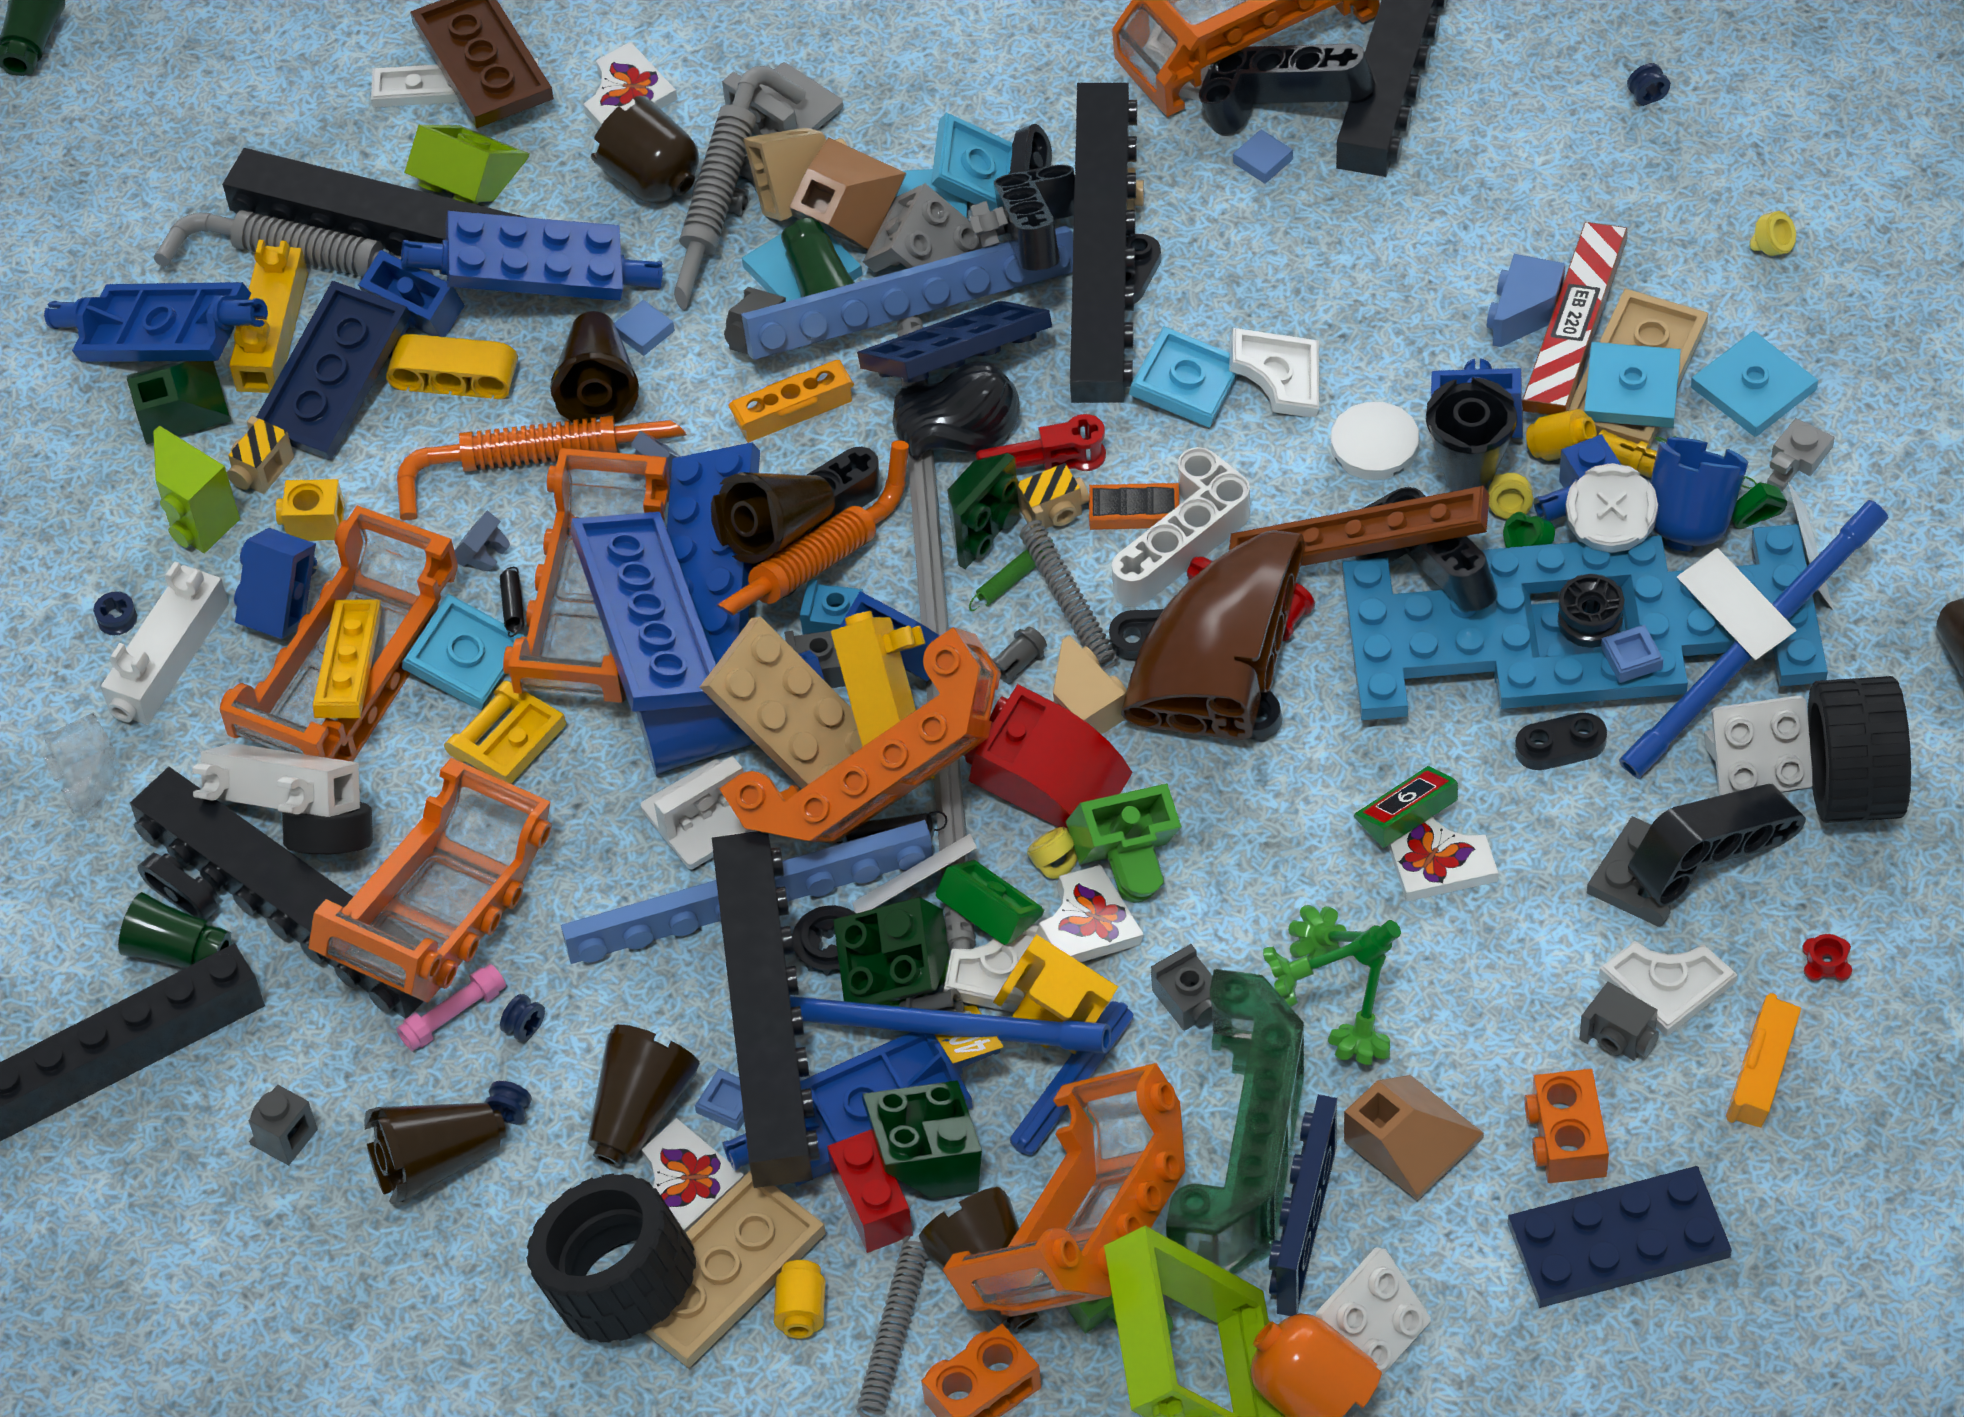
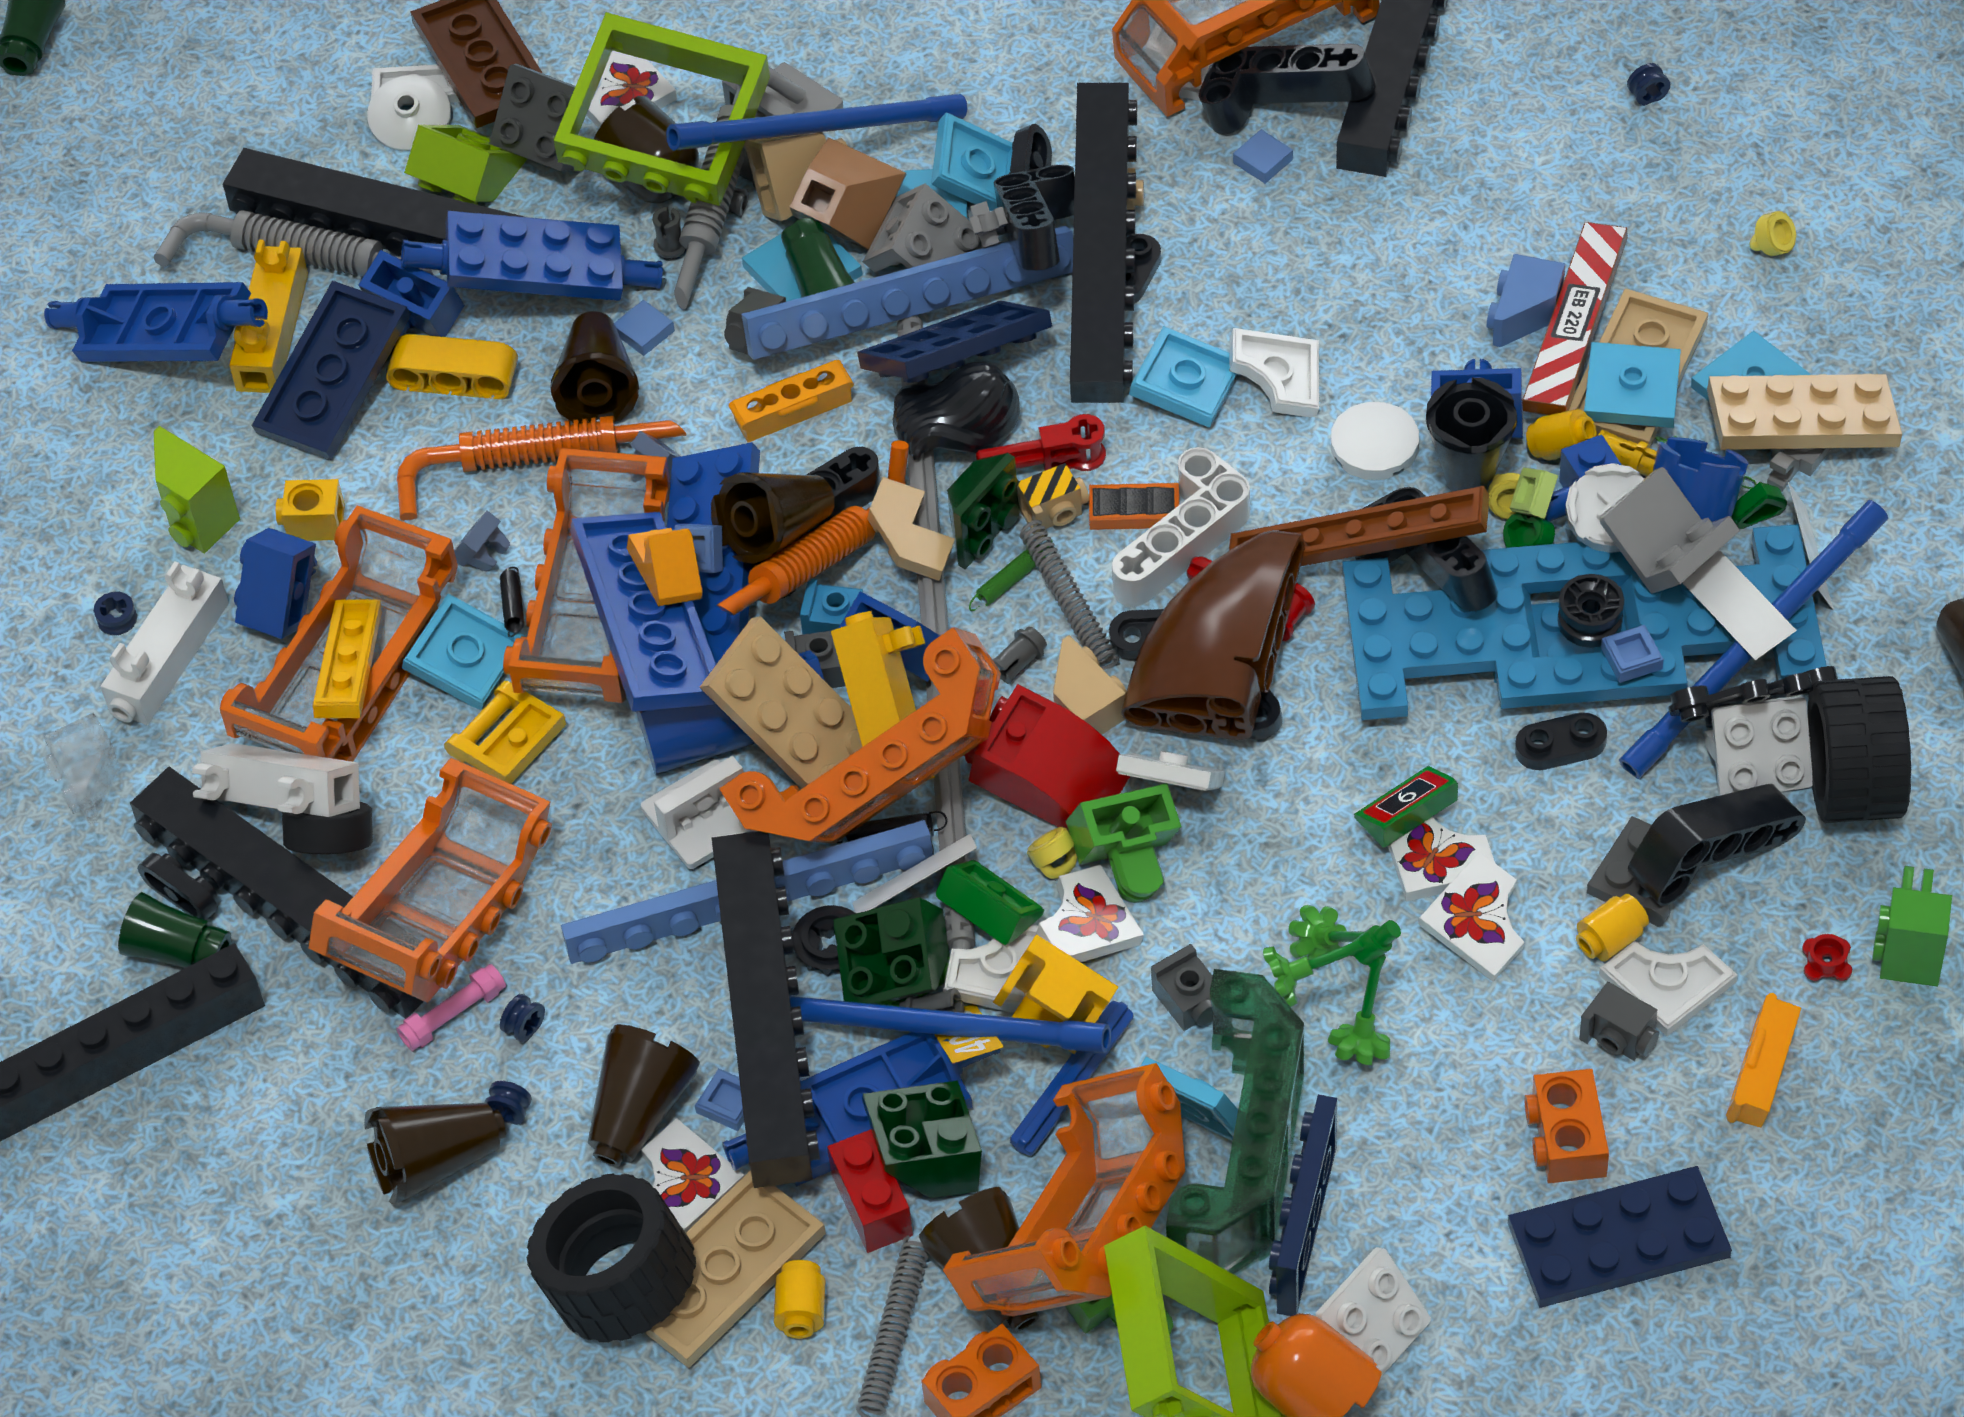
dark green slope [126,361,231,445] -> none
brick [227,416,294,494] -> none
dark grey brick [248,1084,318,1166] -> none
medium nougat slope [1344,1075,1484,1200] -> none
none -> white dish [367,75,451,151]
none -> dark grey bracket [489,64,575,171]
none -> lime window [553,12,770,206]
none -> light orange slope [627,528,702,606]
none -> dark grey pin [652,207,686,259]
none -> blue piece [666,94,967,151]
none -> medium blue tile [675,524,723,573]
none -> tan tile [867,477,955,581]
none -> white plate [1116,751,1225,791]
none -> medium azure plate [1140,1056,1258,1147]
none -> white tile [1418,851,1524,982]
none -> yellowish green tile [1510,467,1558,519]
none -> yellow brick [1576,894,1649,962]
none -> light grey bracket [1600,467,1740,594]
none -> black plant [1668,666,1838,728]
none -> tan plate [1707,374,1902,450]
none -> bright green brick [1872,866,1952,987]

